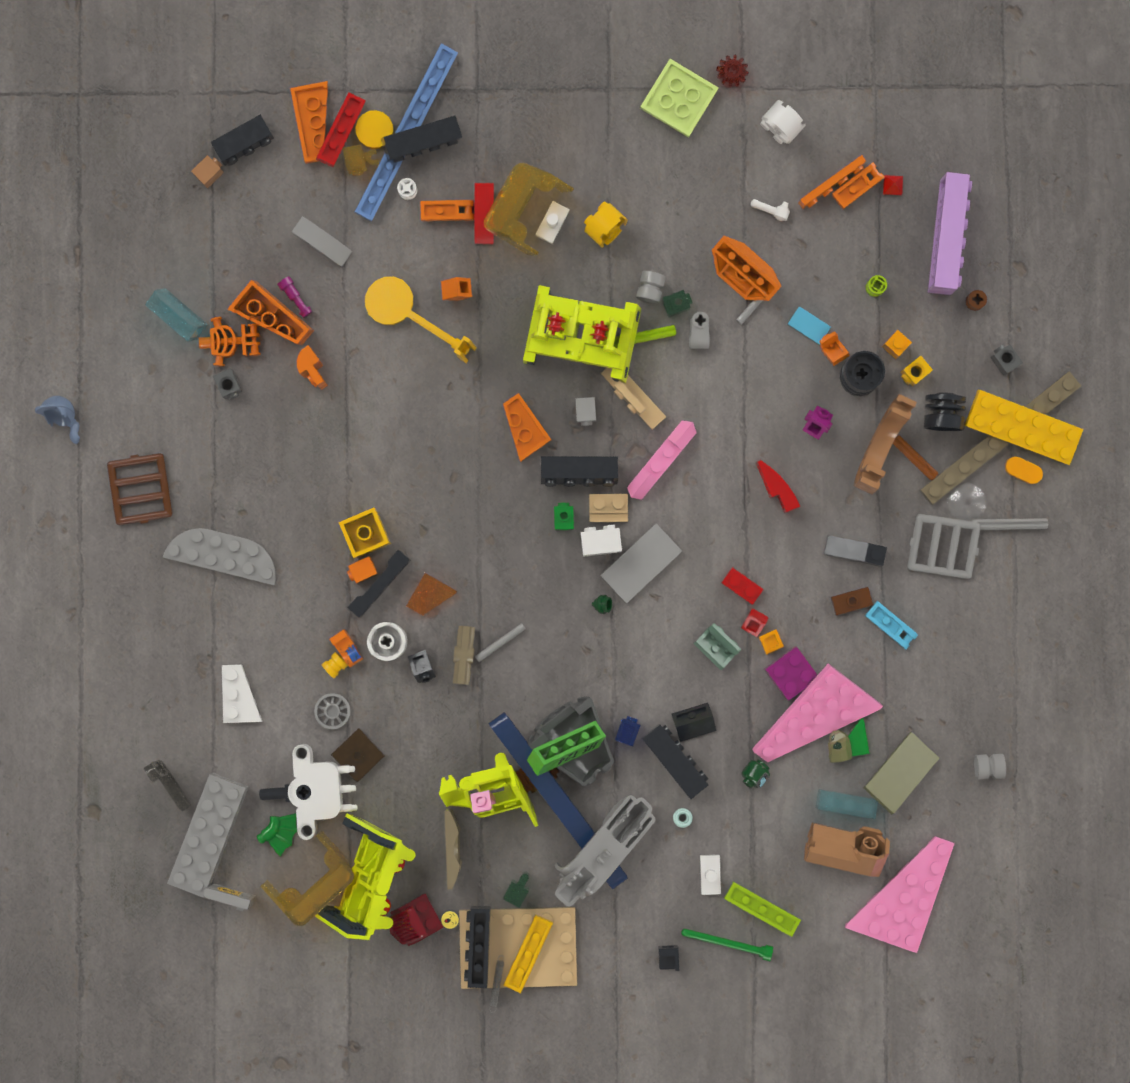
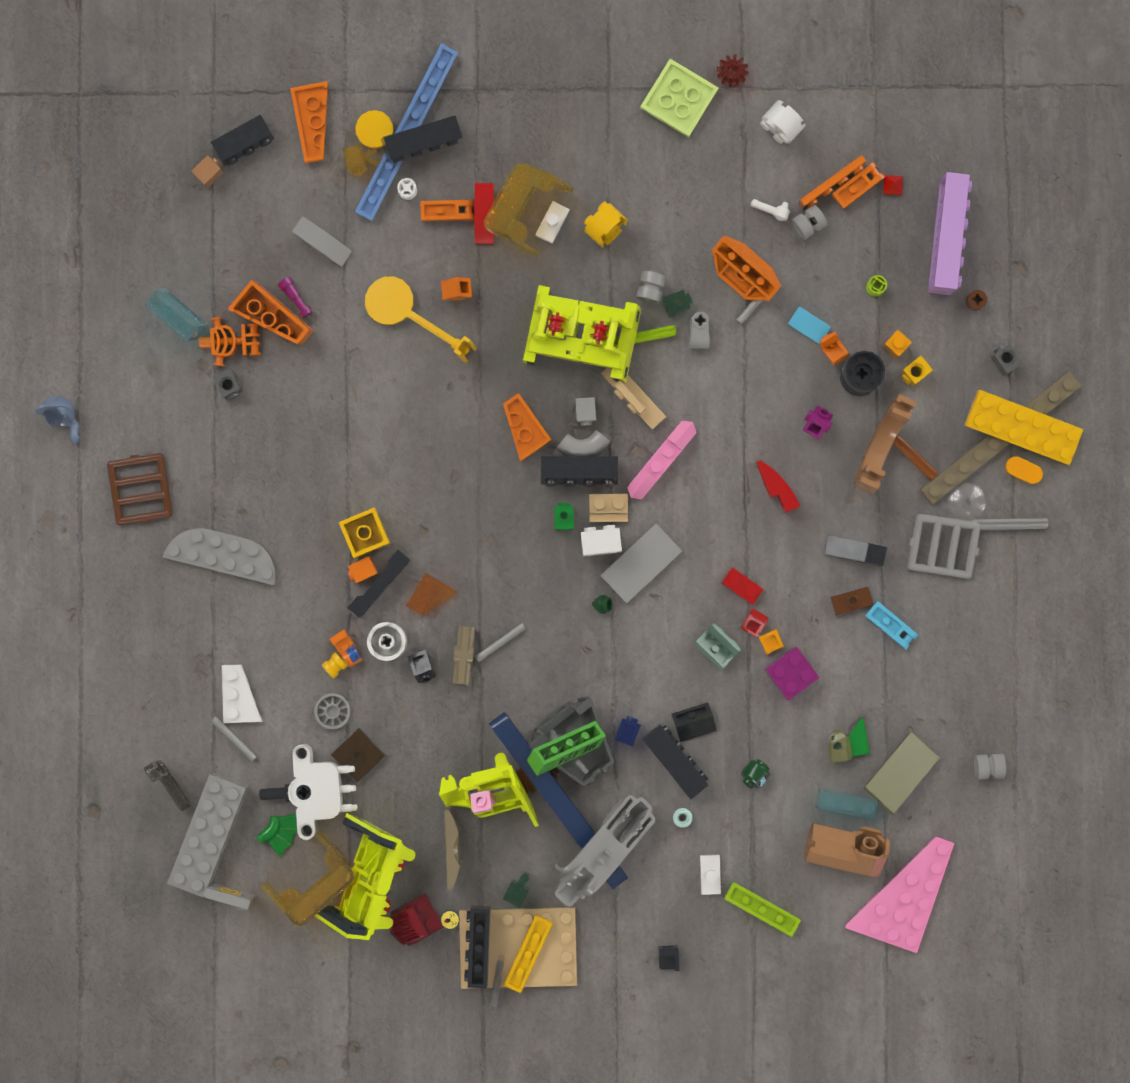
orange brick [297,345,328,390] -> none
red plate [316,92,366,168] -> none
green piece [681,929,773,962] -> none
bright pink wing [752,664,883,762] -> none
black wheel [924,392,966,431] -> none
none -> light grey bar [211,716,257,762]
none -> light grey cylinder [557,430,610,456]
none -> light grey wheel [791,205,828,240]

